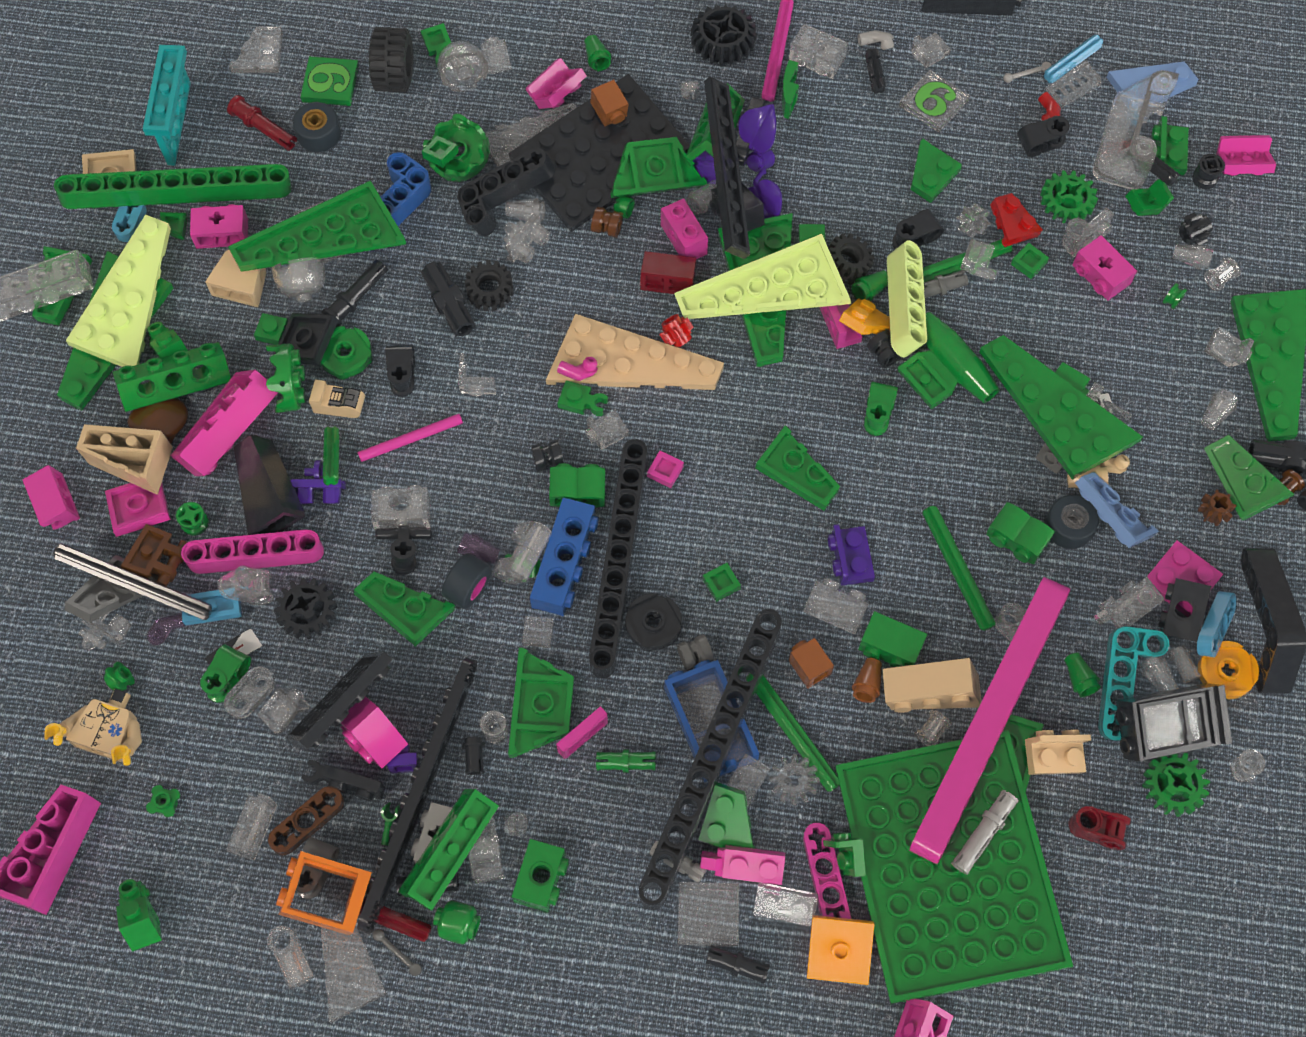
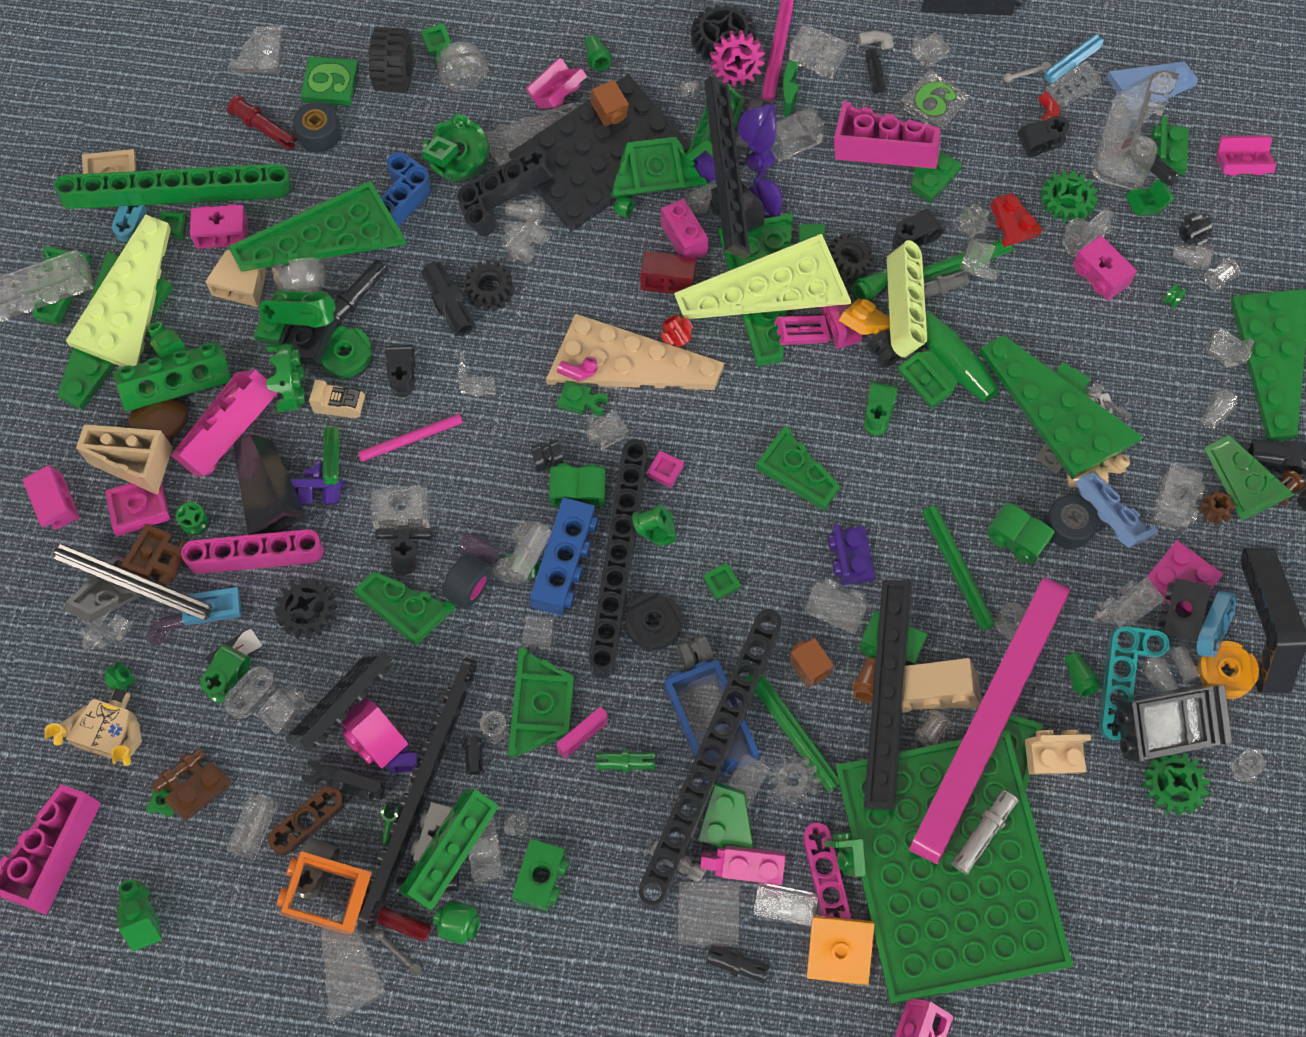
teal fence [143,45,191,166] -> none
clear piece [218,566,274,605] -> none
clear piece [267,925,315,990] -> none
clear bracket [480,37,512,75] -> none
reddish brown wheel [591,207,623,238] -> none
green plate [1011,243,1049,279] -> none
dark red piece [1068,806,1131,850] -> none
black wheel [1192,154,1225,189] -> none
none -> reddish brown plate [151,749,231,821]
none -> green piece [259,290,336,327]
none -> green piece [632,504,677,546]
none -> dark pink gear [710,30,765,87]
none -> clear brick [770,106,825,162]
none -> dark pink tile [774,315,831,345]
none -> dark pink wedge [834,101,941,169]
none -> black tile [864,580,912,811]
none -> clear brick [1151,463,1205,532]

